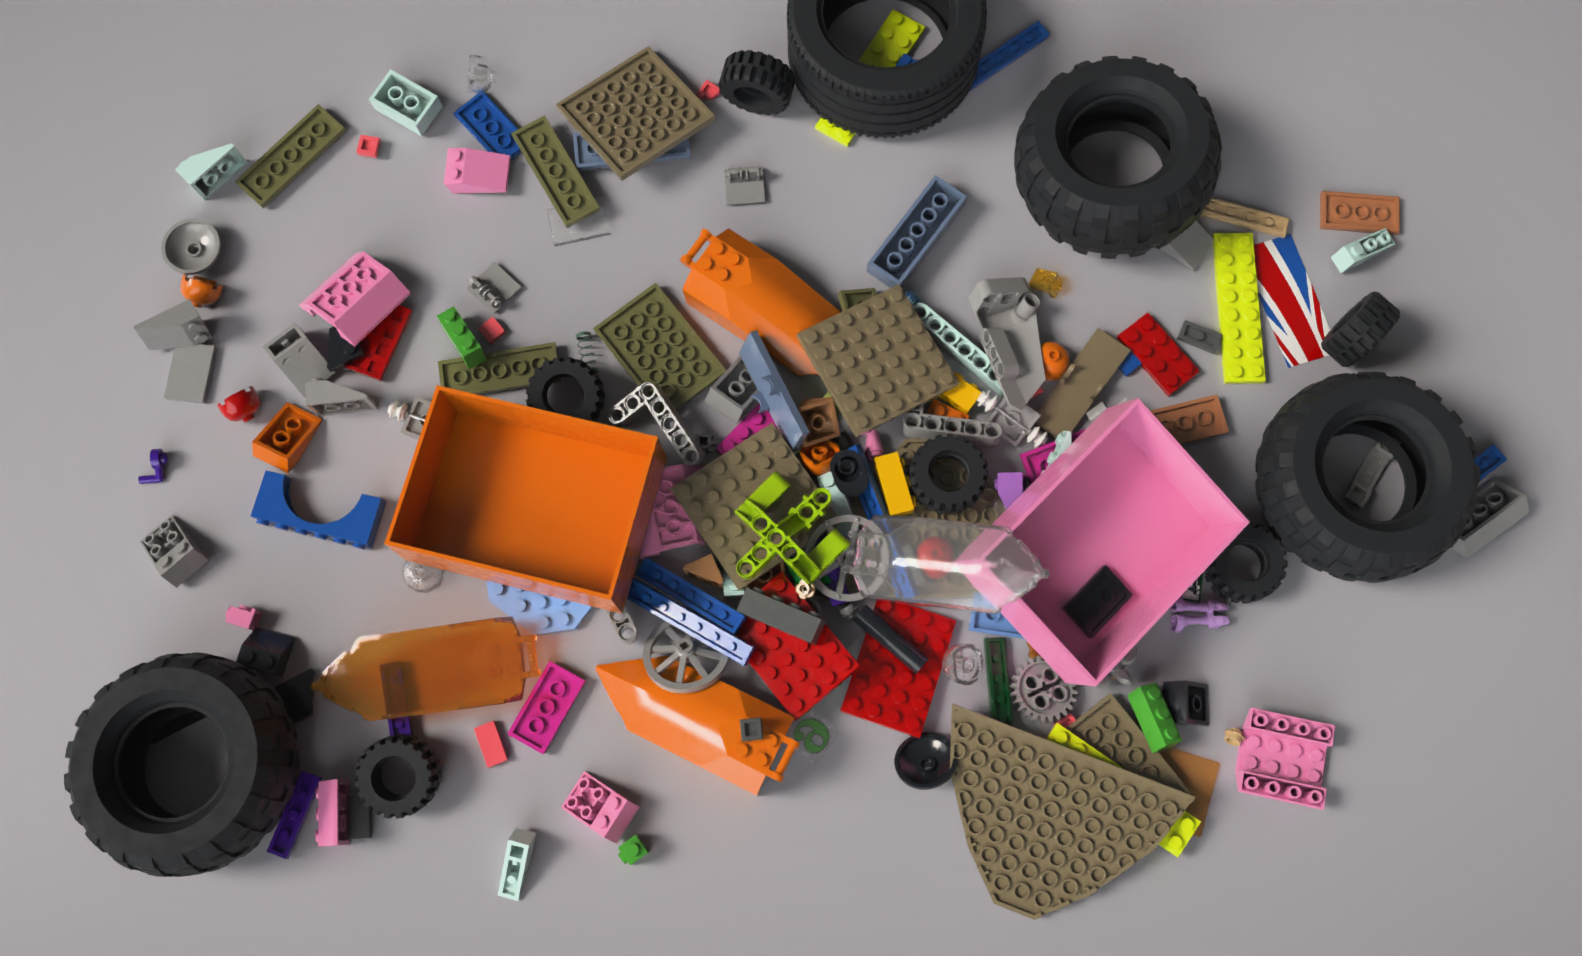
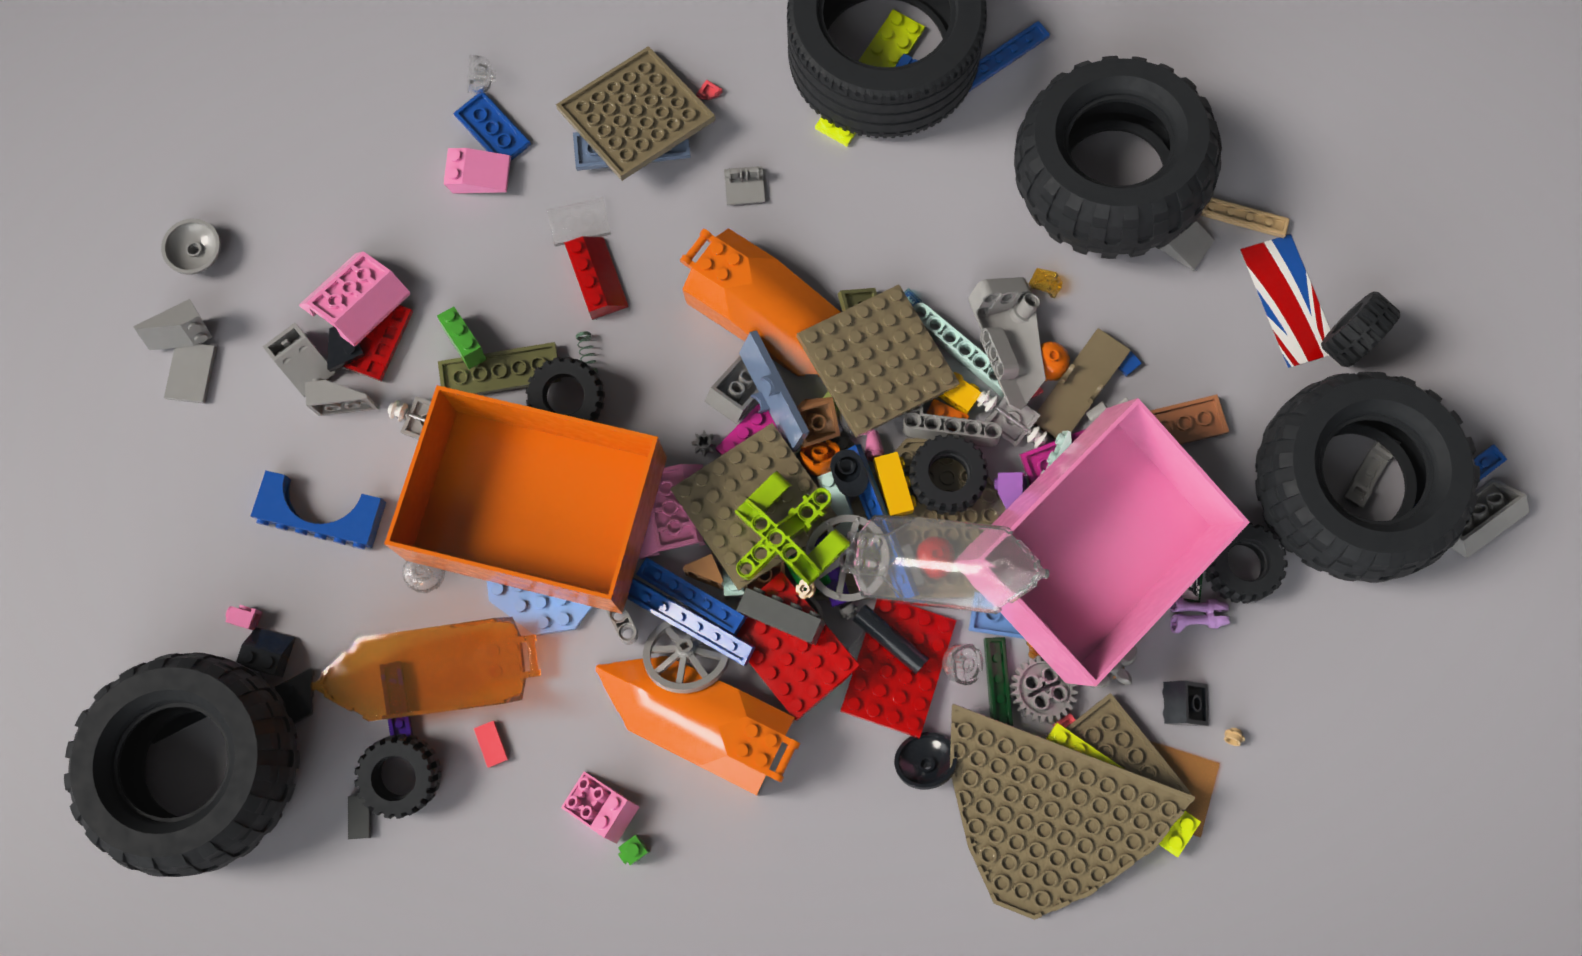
dark purple plate [138,449,168,484] -> none
light grey slope [140,515,209,588] -> none
light aqua slope [175,143,248,200] -> none
orange cylinder [180,273,223,308] -> none
red cylinder [217,386,260,423] -> none
olive plate [235,104,346,208] -> none
orange slope [252,402,322,473] -> none
dark purple plate [266,770,323,859] -> none
bright pink slope [315,779,350,847] -> none
coral plate [356,135,381,158] -> none
light aqua brick [369,69,443,136] -> none
light grey hinge [467,262,521,314] -> none
coral tile [478,317,506,345] -> none
light aqua slope [498,828,536,901] -> none
dark pink plate [507,661,586,755] -> none
olive plate [511,115,600,228] -> none
olive plate [593,283,726,413] -> none
light grey beam [608,382,706,466] -> none
black tyre [718,50,795,115] -> none
dark grey tile [740,717,763,742] -> none
clear tile [786,709,841,765] -> none
sand blue brick [867,175,967,288] -> none
black tile [1062,565,1133,638] -> none
red plate [1117,312,1200,397] -> none
bright green brick [1127,682,1182,754] -> none
dark grey plate [1177,320,1222,354] -> none
neon yellow plate [1212,233,1266,384] -> none
bright pink slope [1235,708,1335,810] -> none
nougat tile [1320,191,1400,235] -> none
light aqua slope [1331,228,1396,273] -> none
none -> red slope [564,236,629,320]

